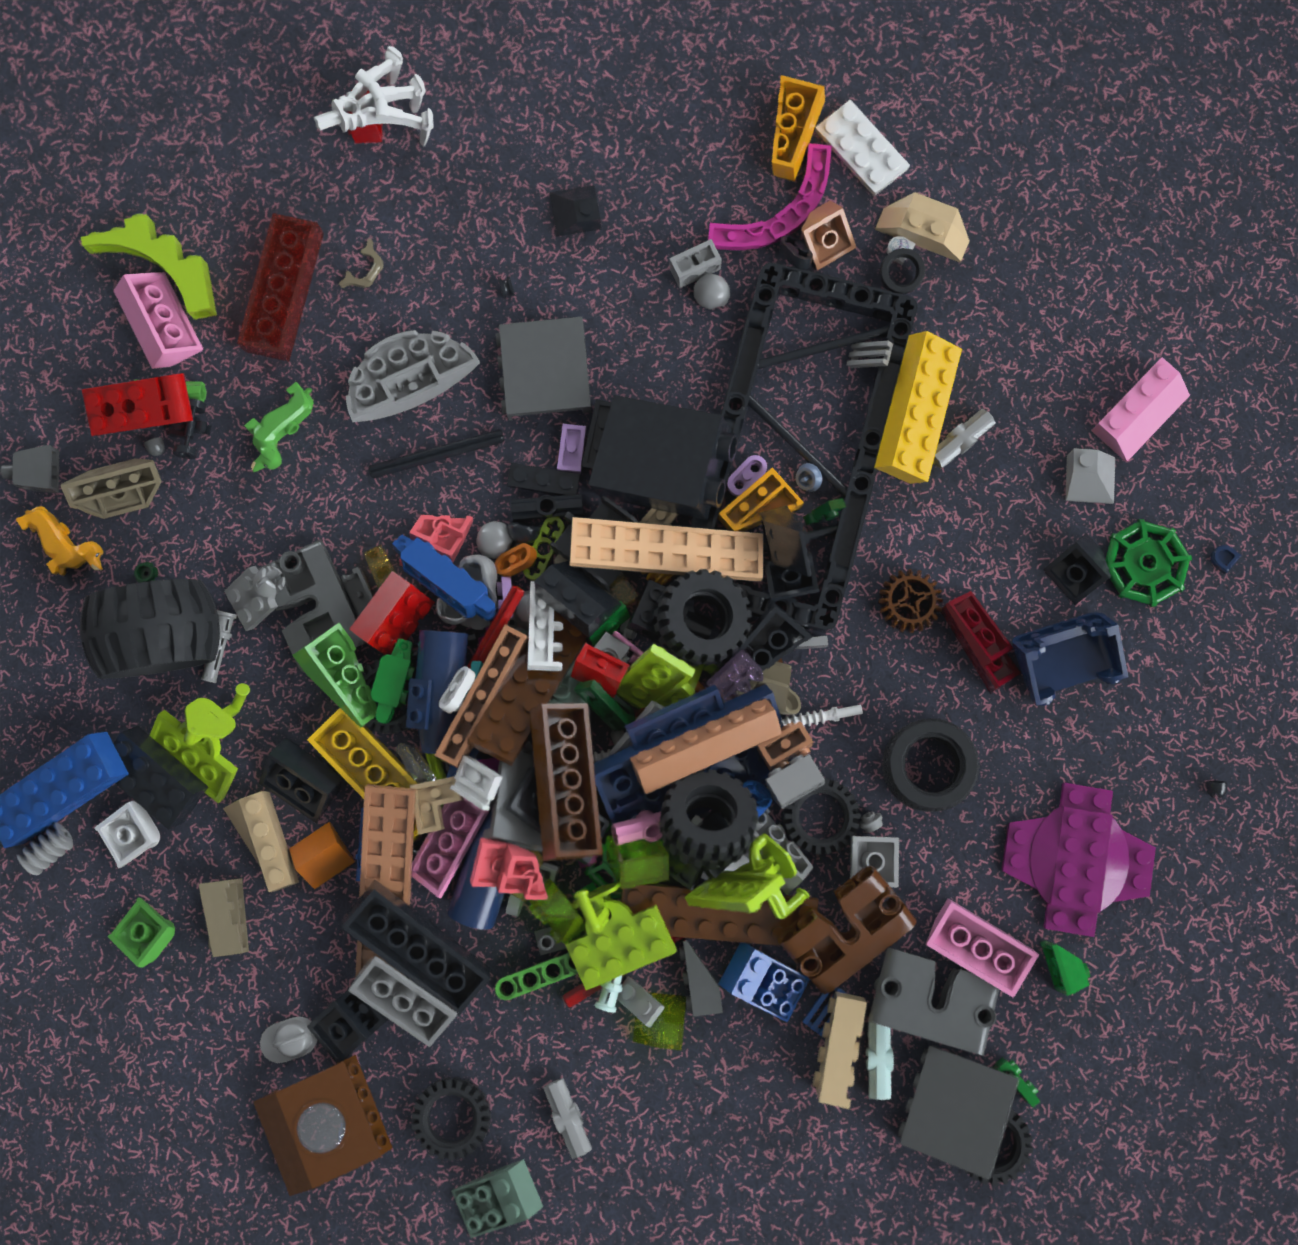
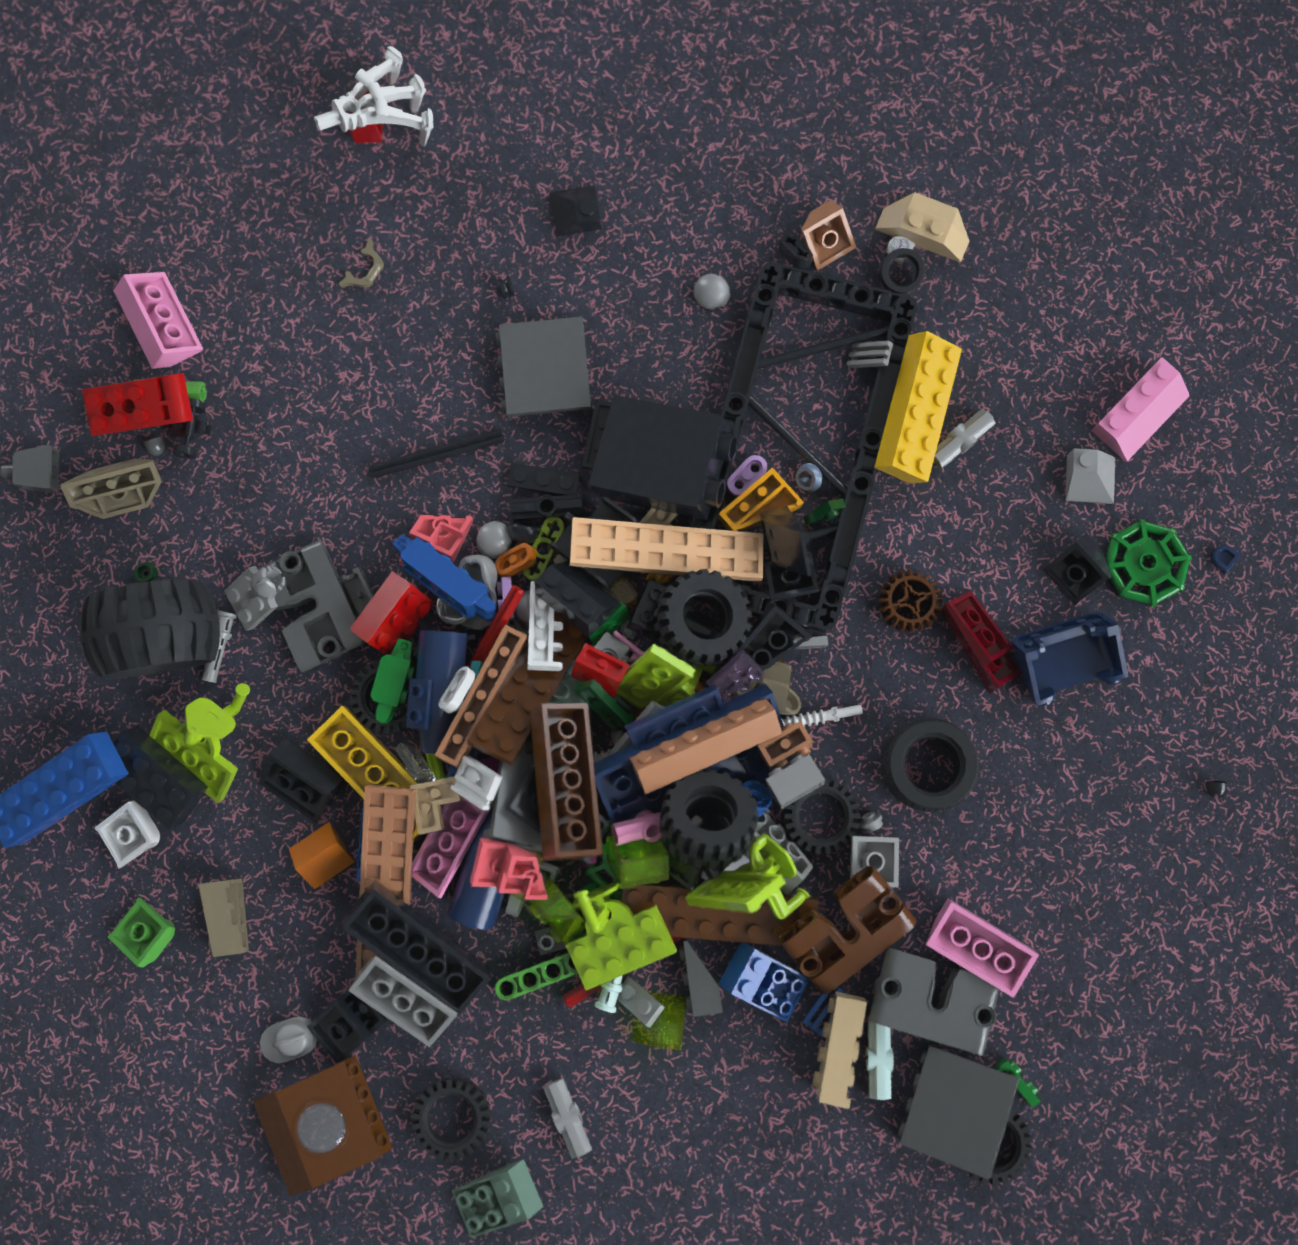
light orange animal [16,506,103,576] -> none
light grey piece [17,822,73,876] -> none
lime arch [81,214,217,320] -> none
tan wedge [223,791,299,892] -> none
clear red brick [237,213,324,362] -> none
bright green animal [244,382,314,472] -> none
bright green wedge [292,623,377,728] -> none
light grey brick [346,330,480,422] -> none
clear yellow leg [364,544,397,588] -> none
lavender plate [557,424,587,474] -> none
light grey brick [669,239,722,289] -> none
dark pink plate [708,144,832,250] -> none
light orange wedge [772,75,825,181] -> none
white plate [815,100,910,196] -> none
magenta plate [1001,783,1156,937] -> none
green slope [1040,941,1090,996] -> none

